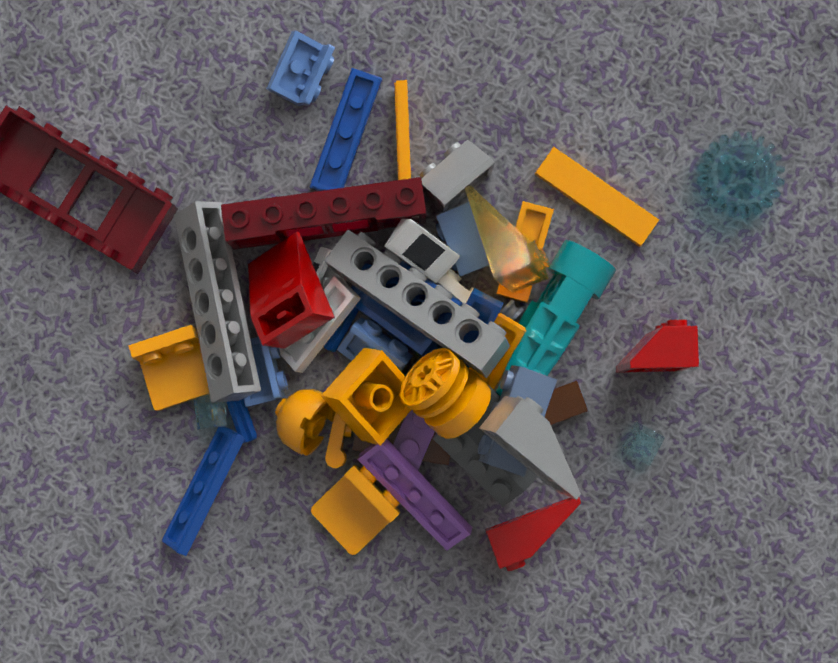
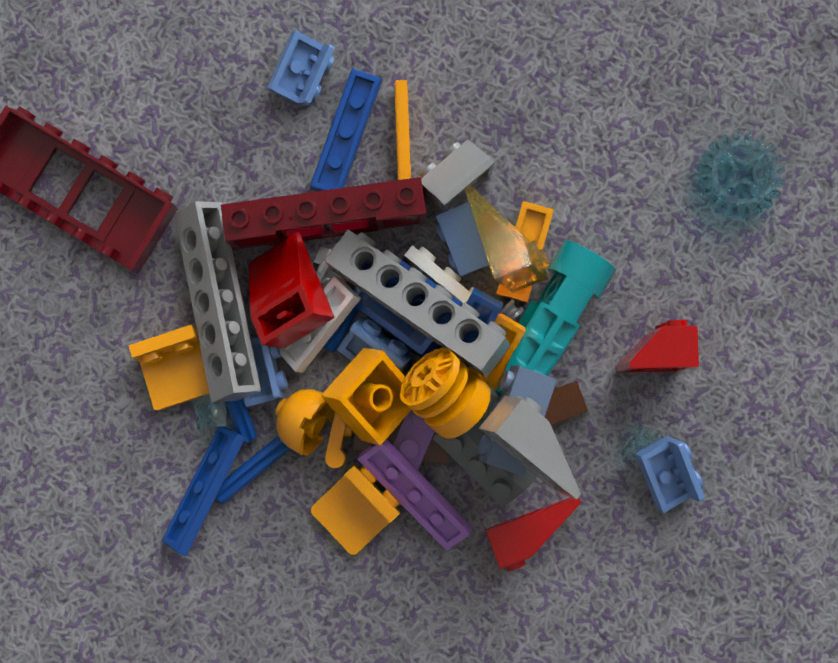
slope [385,219,460,283] -> none
light orange tile [535,147,659,247] -> none
none -> blue axle [216,436,291,504]
none -> medium blue bracket [635,436,705,513]

